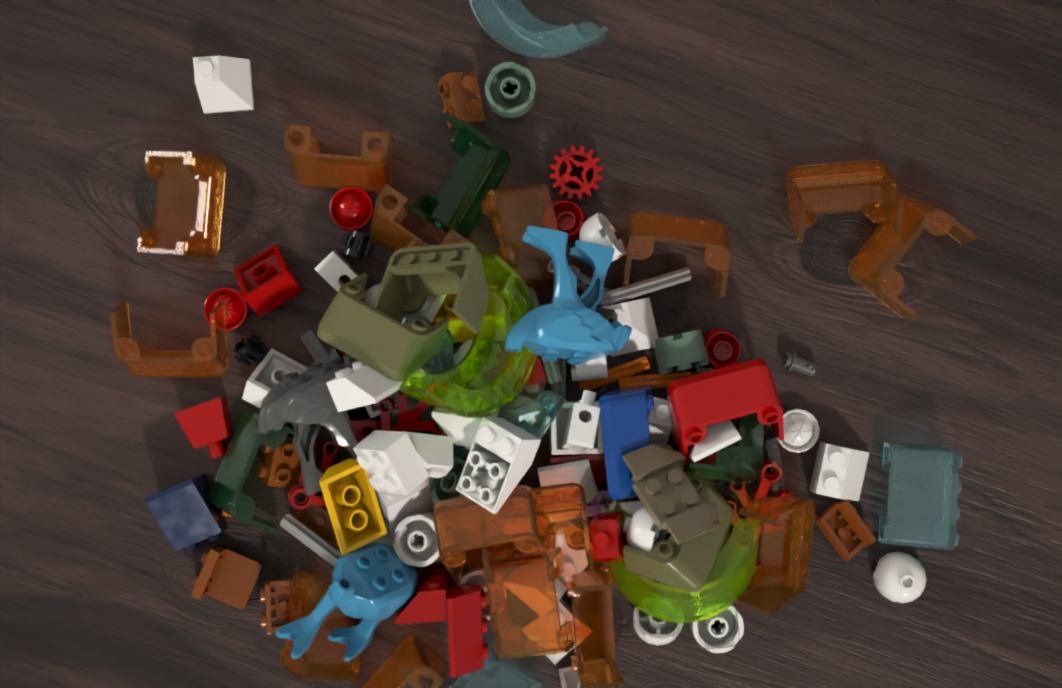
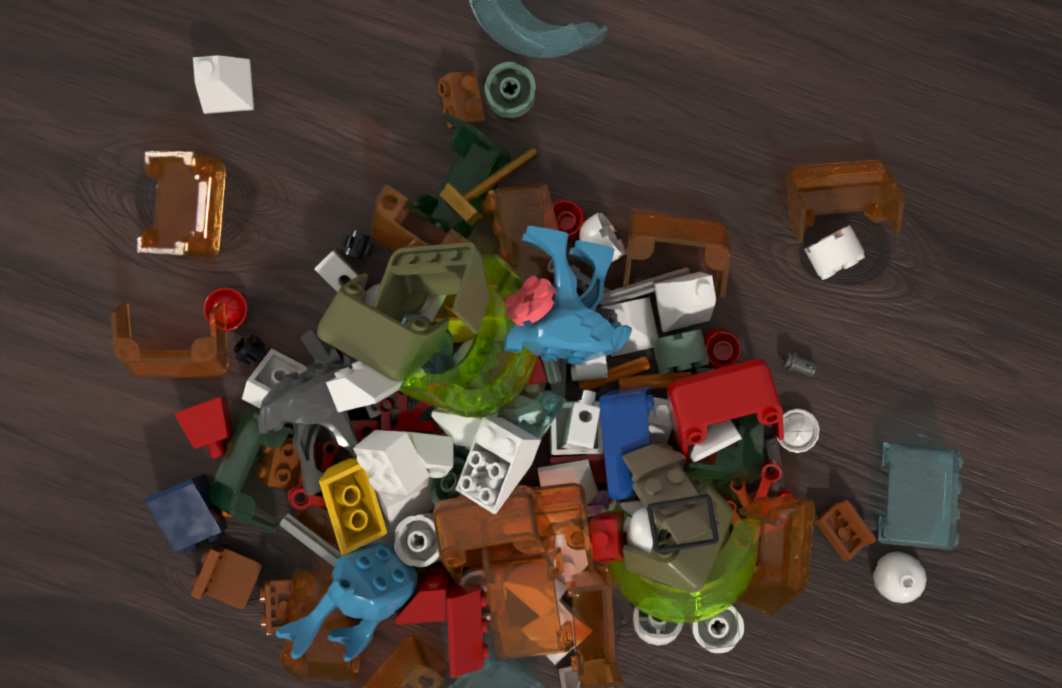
red slope [234,244,303,317] -> none
clear orange windscreen [283,124,396,192] -> none
red hat [329,186,373,230] -> none
red gear [549,145,603,201] -> none
white slope [809,442,870,501] -> none
clear orange windscreen [848,198,977,318] -> none
none -> pearl gold piece [439,147,537,226]
none -> coral plate [504,276,557,326]
none -> black piece [647,494,719,553]
none -> white slope [654,272,716,332]
none -> white brick [804,225,865,280]

